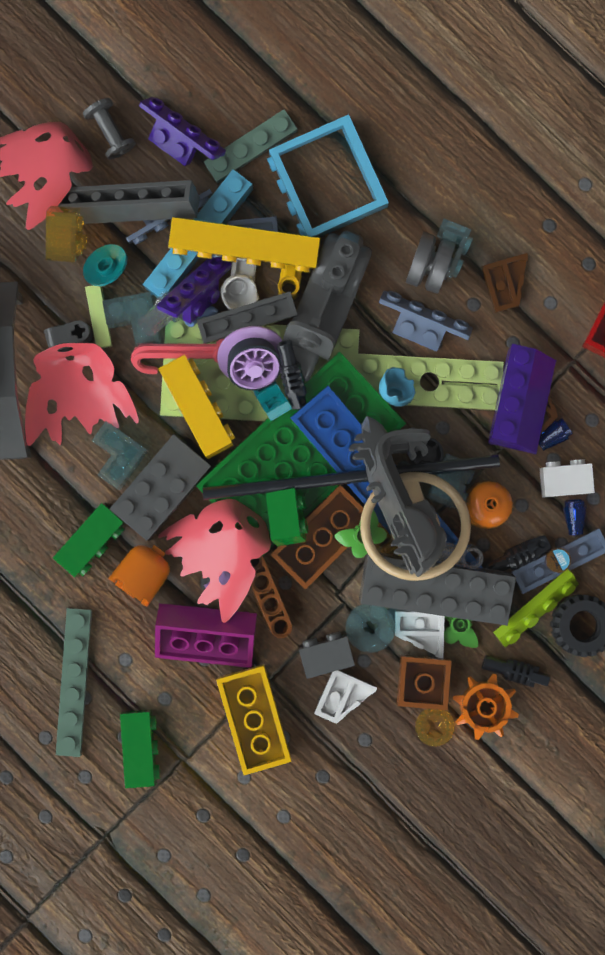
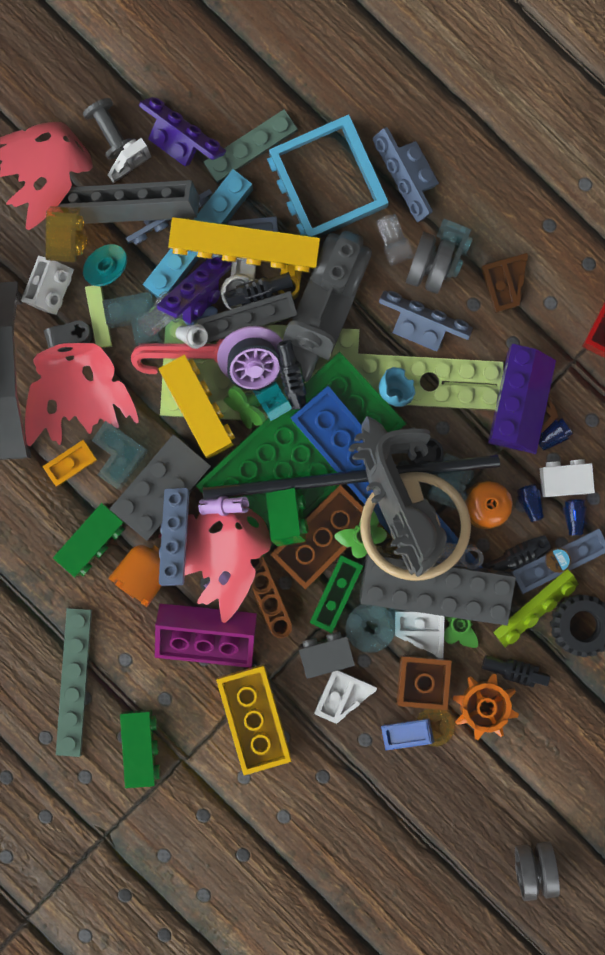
none -> white brick [21,256,74,315]
none -> light orange plate [42,440,98,487]
none -> white wing [108,138,151,183]
none -> sand blue bracket [159,488,189,586]
none -> white cone [176,324,208,349]
none -> lavender pin [198,496,249,516]
none -> bright green animal [223,386,265,429]
none -> black hinge [225,272,293,307]
none -> green brick [310,555,363,633]
none -> sand blue bracket [373,127,439,222]
none -> clear piece [376,214,414,266]
none -> tile [381,718,434,750]
none -> flat silver wheel [515,841,560,901]
none -> clear blue cone [517,484,544,522]

